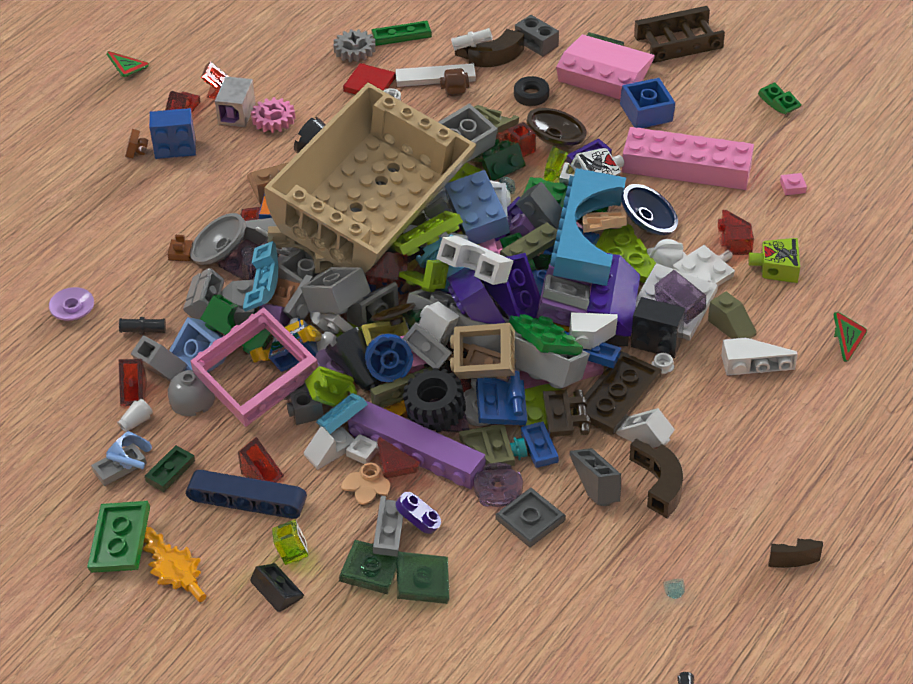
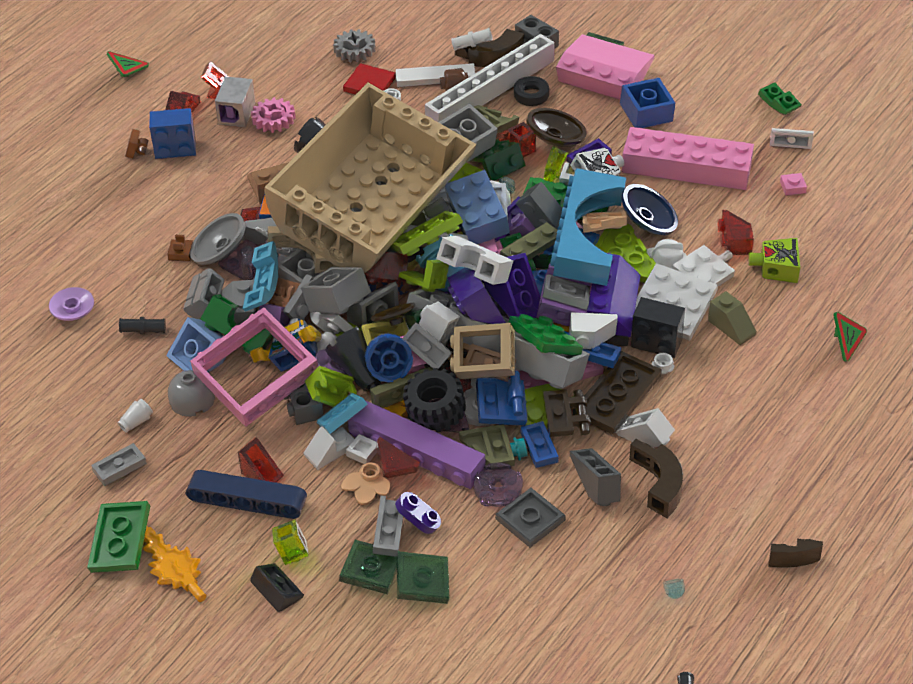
light blue helmet [106,431,152,469] -> none
clear red slope [118,359,147,406] -> none
light grey slope [131,335,188,382] -> none
dark green plate [144,445,195,492] -> none
green tile [371,21,432,46] -> none
dark brown fence [634,6,725,63] -> none
clear purple brick [654,270,706,324] -> none
white slope [721,338,797,376] -> none
none -> white brick [425,34,554,122]
none -> white slope [770,128,814,149]

